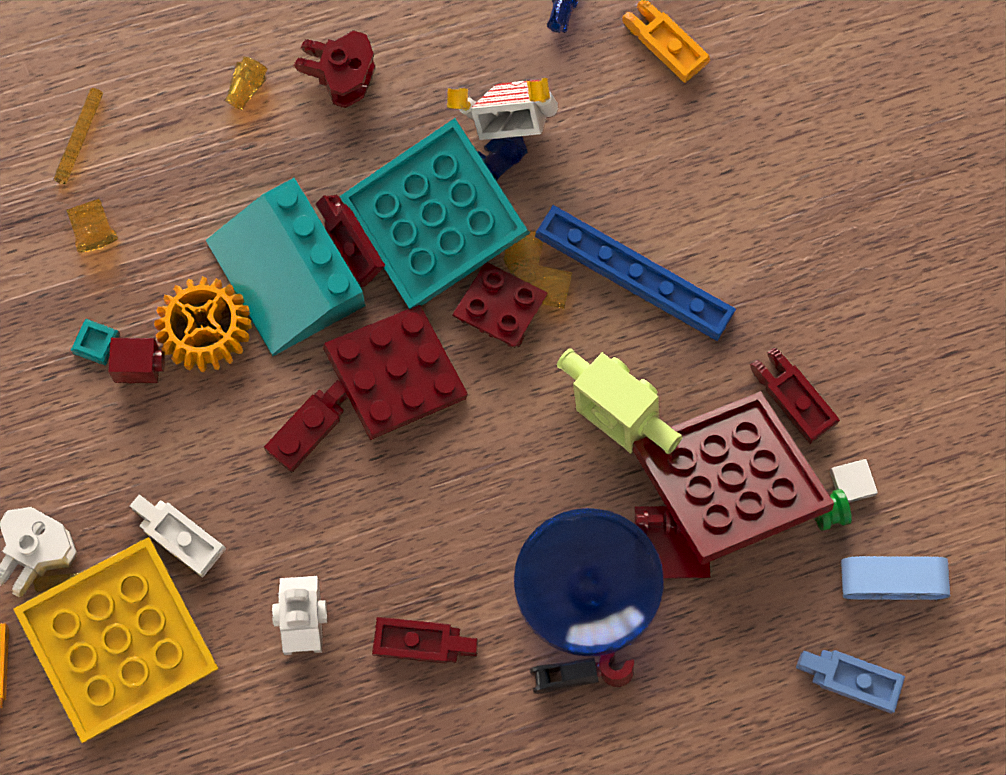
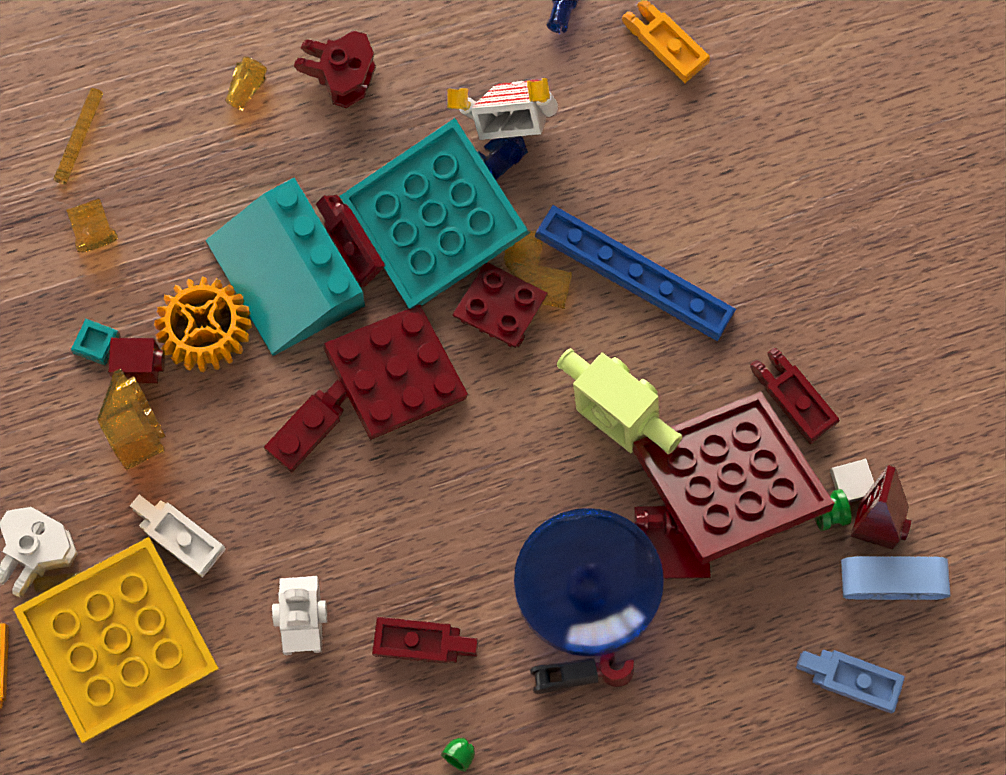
none -> clear yellow slope [97,368,166,471]
none -> green hinge [441,738,475,772]
none -> dark red slope [850,465,911,549]

